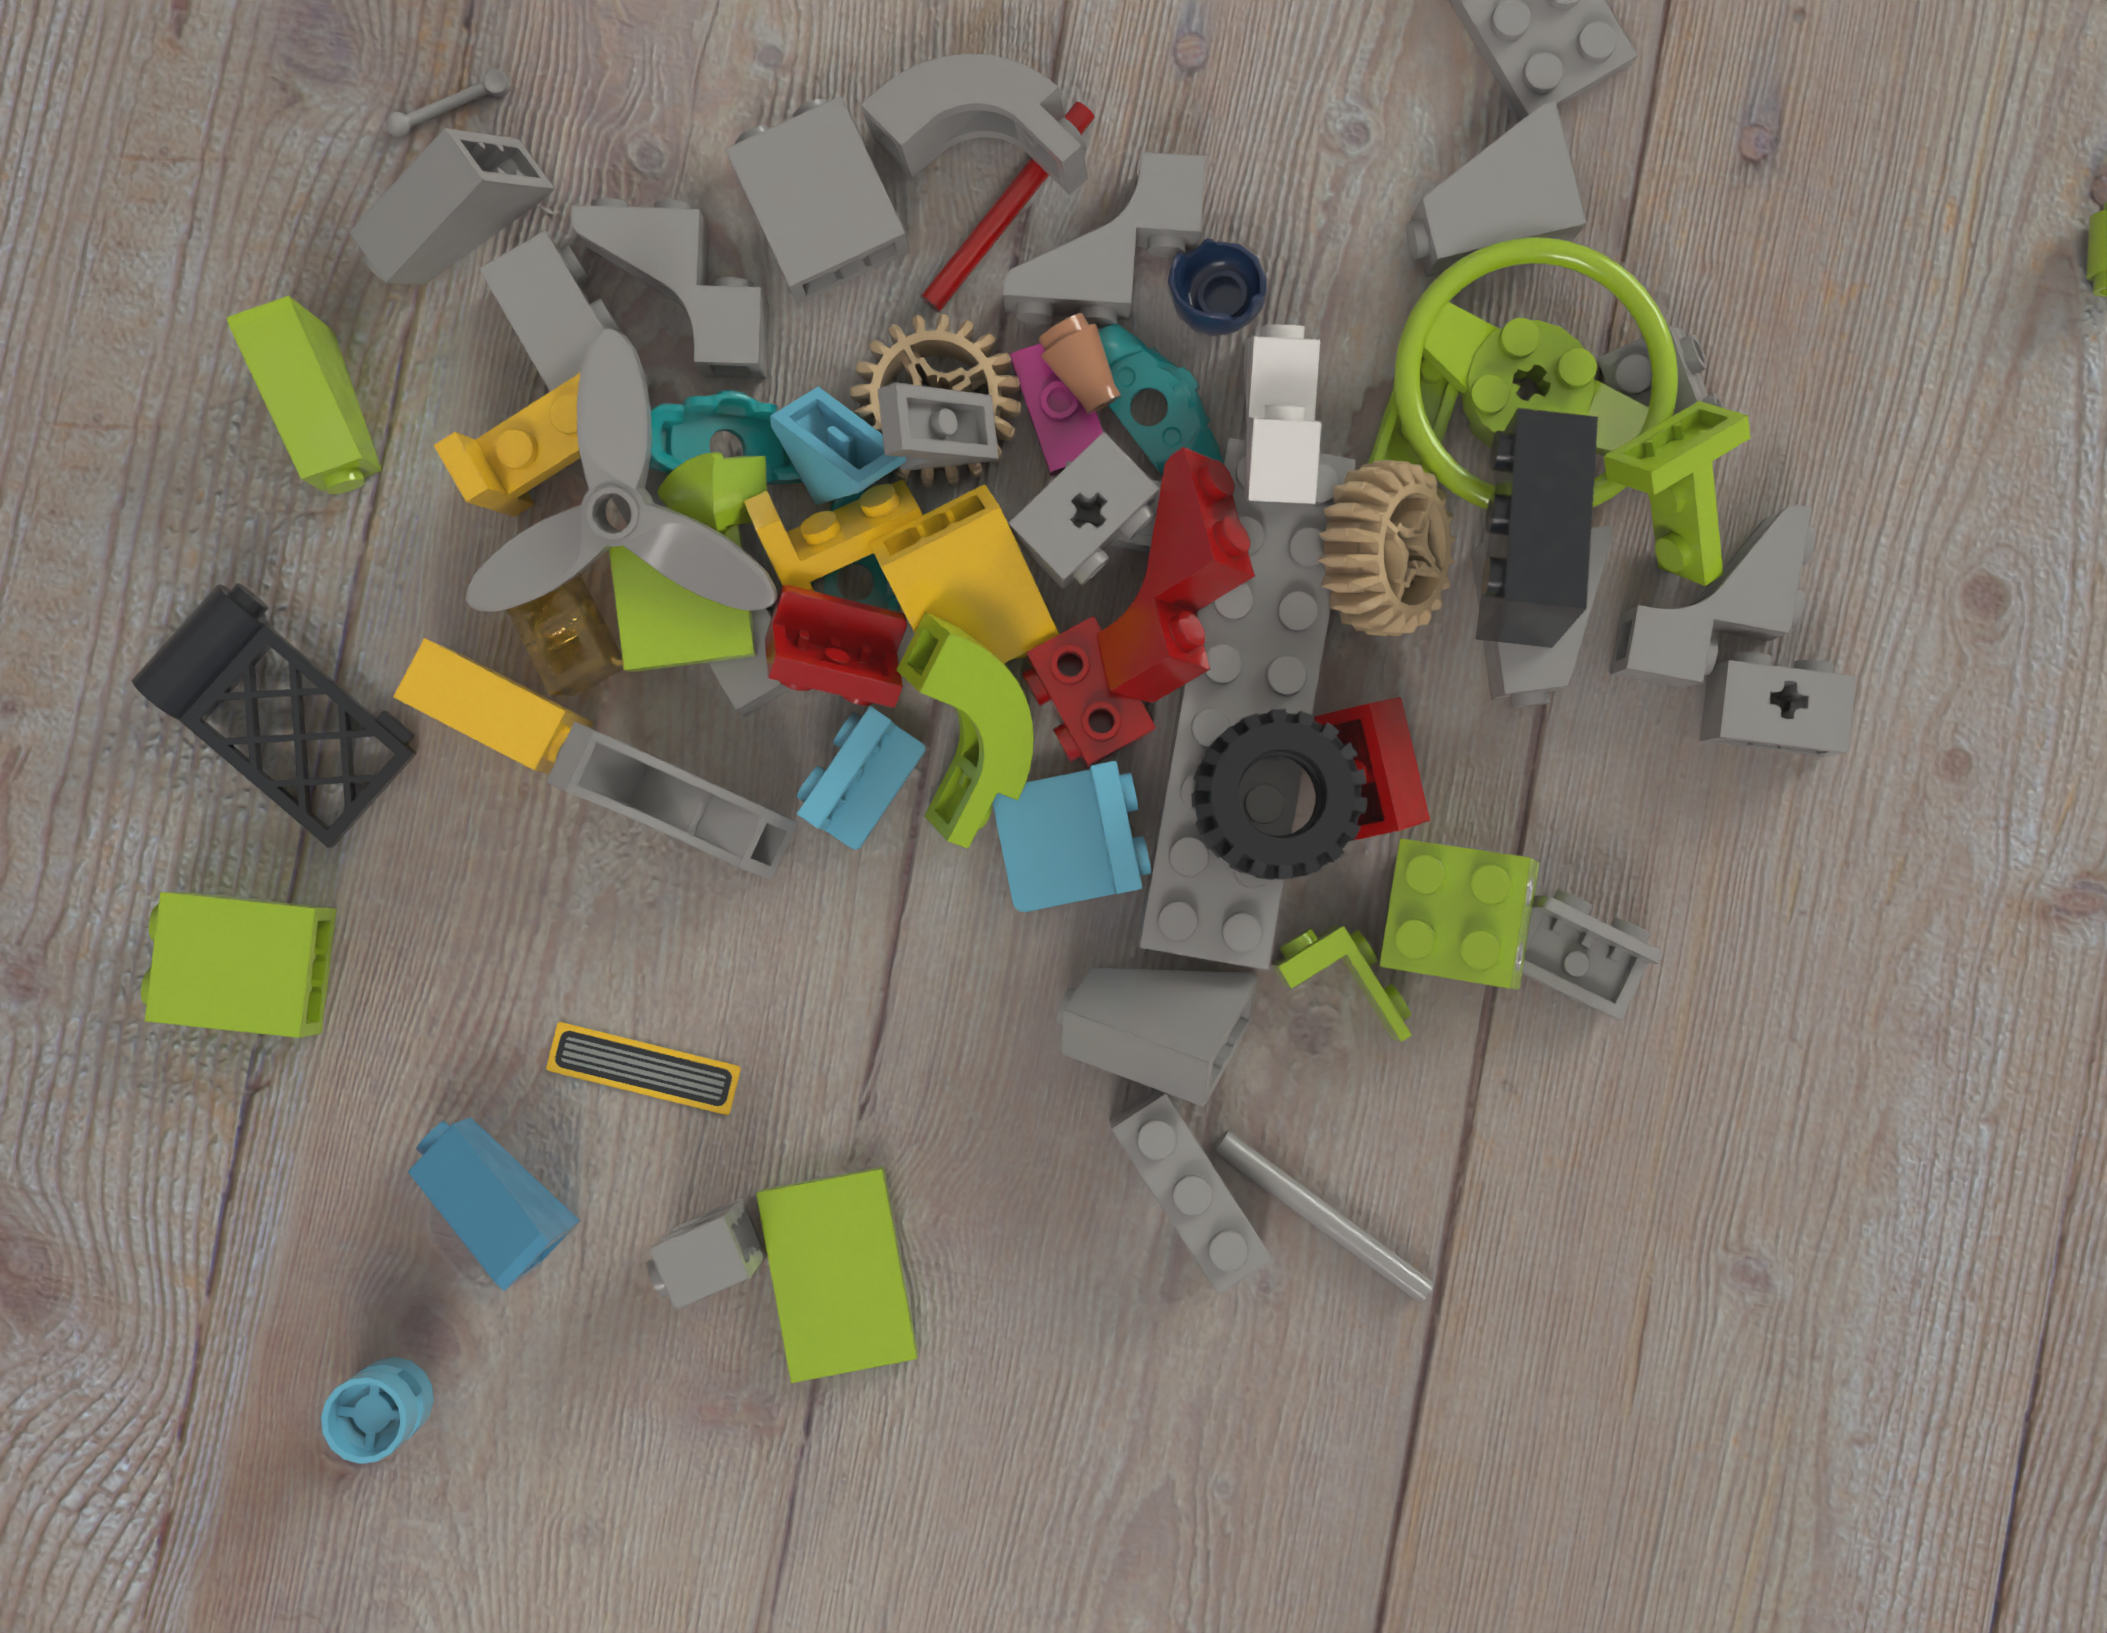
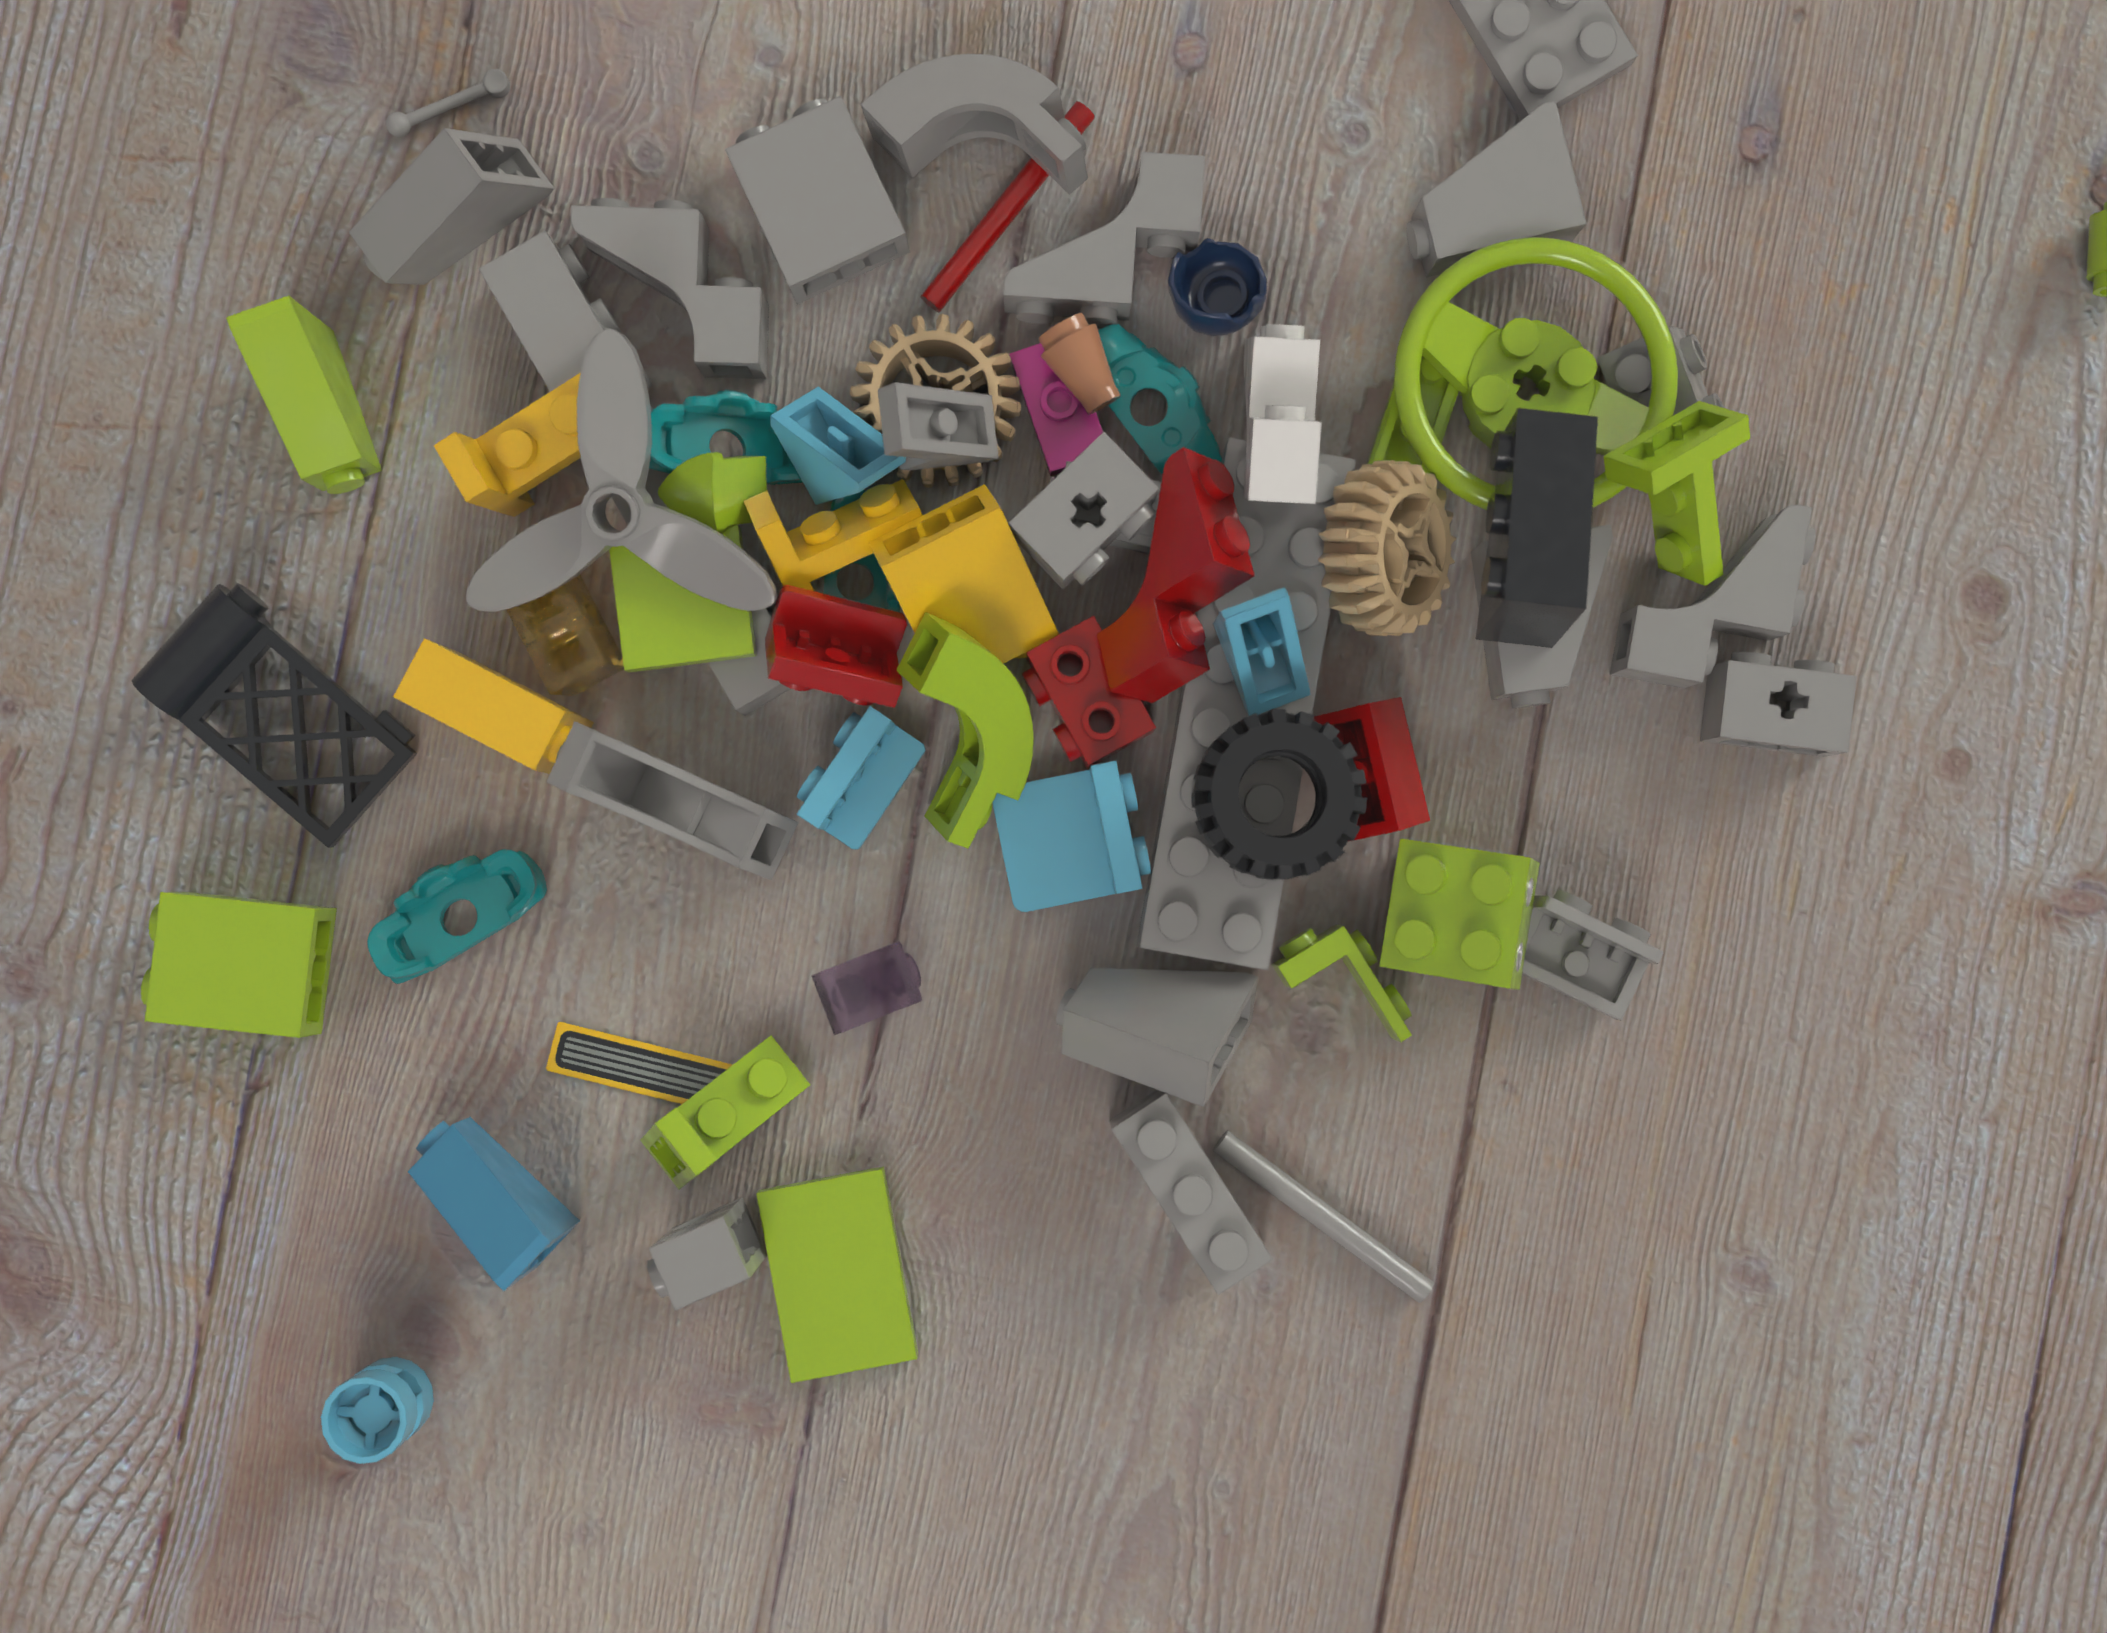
none -> teal piece [367,849,547,984]
none -> lime bracket [640,1035,810,1190]
none -> clear purple bracket [811,941,922,1035]
none -> medium azure slope [1213,587,1311,716]

